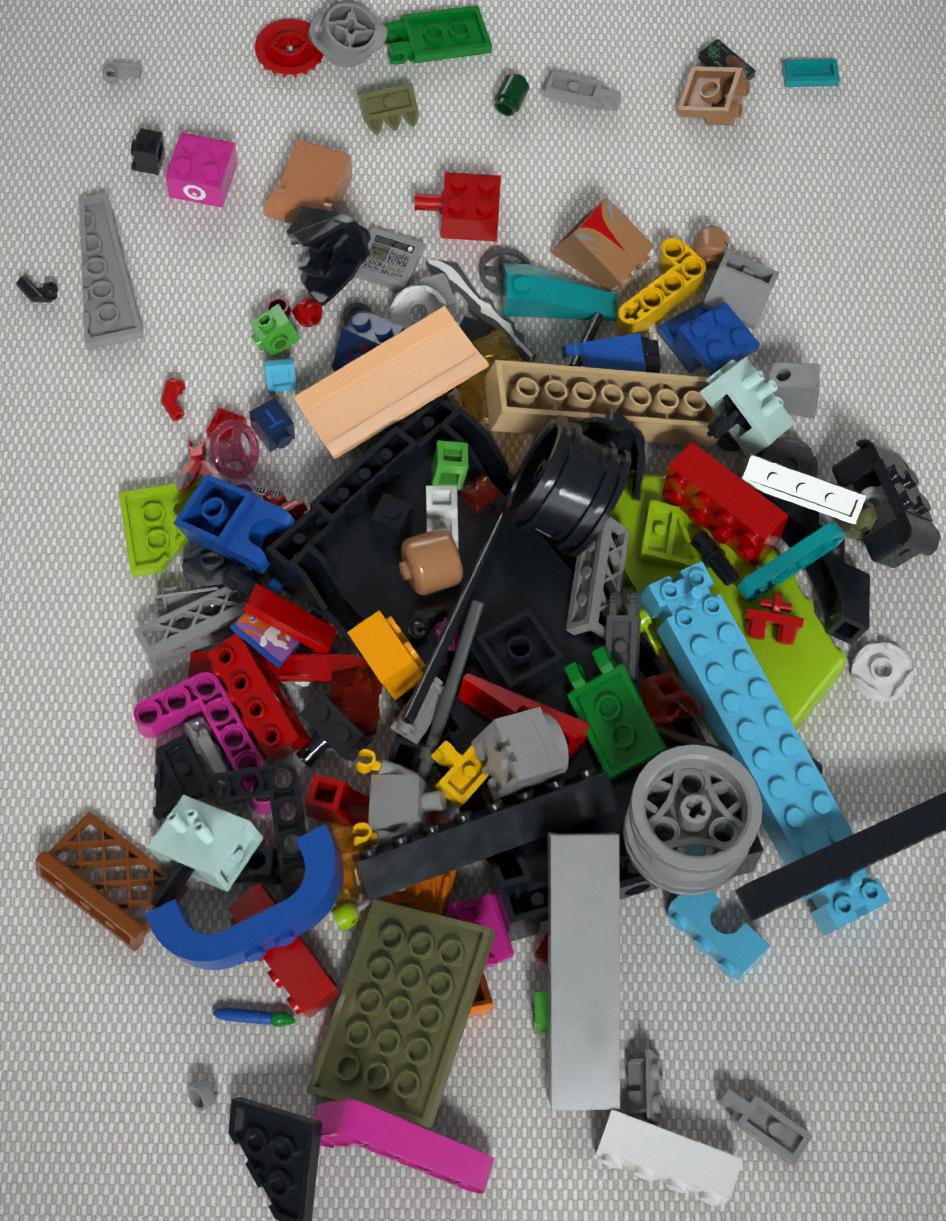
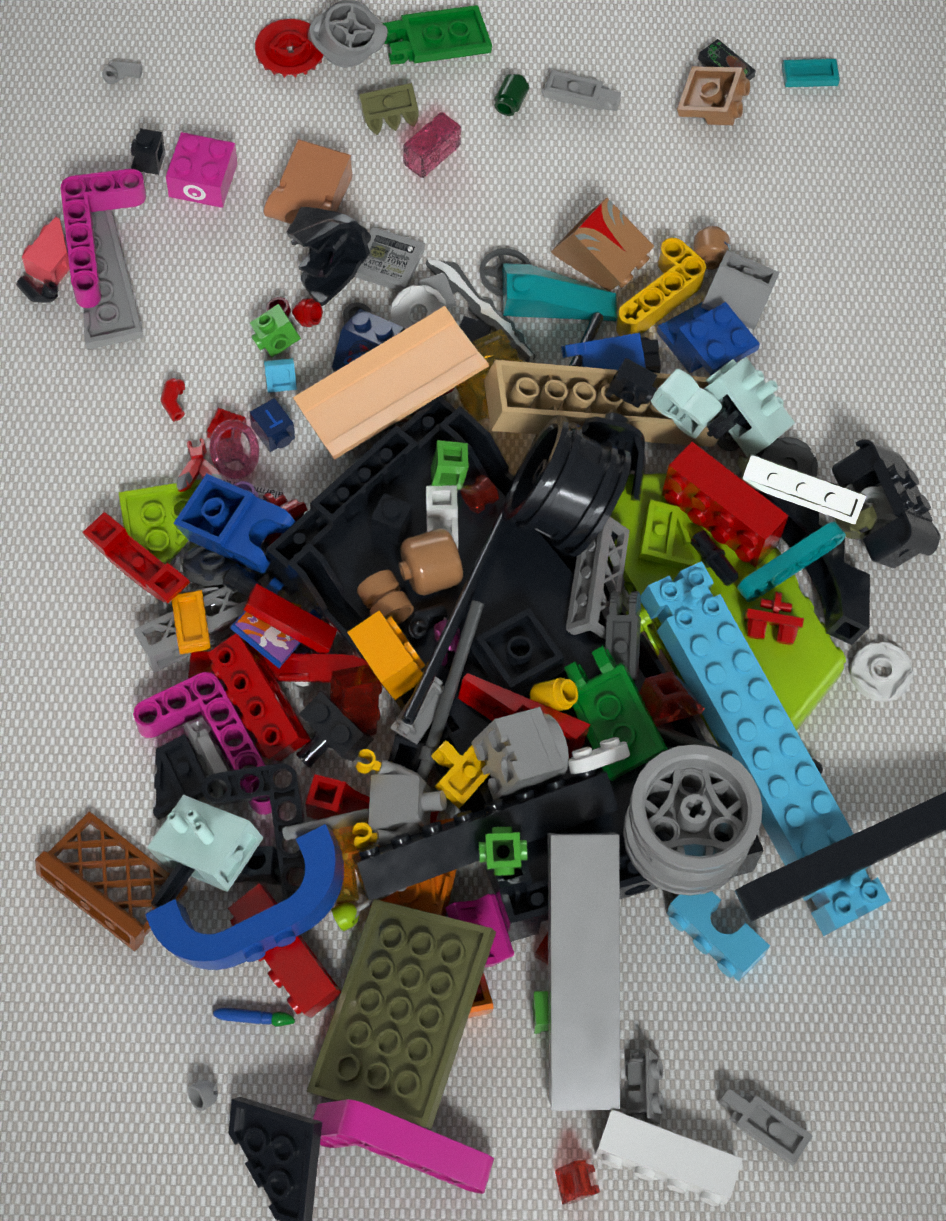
red brick [414,172,501,242] -> none
light grey torso [764,363,820,419] -> none
none -> coral slope [22,217,70,285]
none -> dark pink beam [60,169,146,308]
none -> red slope [82,512,190,604]
none -> light orange tile [172,590,211,654]
none -> light grey bar [282,809,369,840]
none -> medium nougat wheel [357,570,414,625]
none -> clear pink brick [403,112,461,178]
none -> bright green brick [479,827,528,876]
none -> yellow brick [530,678,578,711]
none -> clear red tile [555,1160,600,1205]
none -> white plate [568,737,630,774]
none -> black brick [605,358,657,408]
none -> light aqua brick [651,369,723,439]

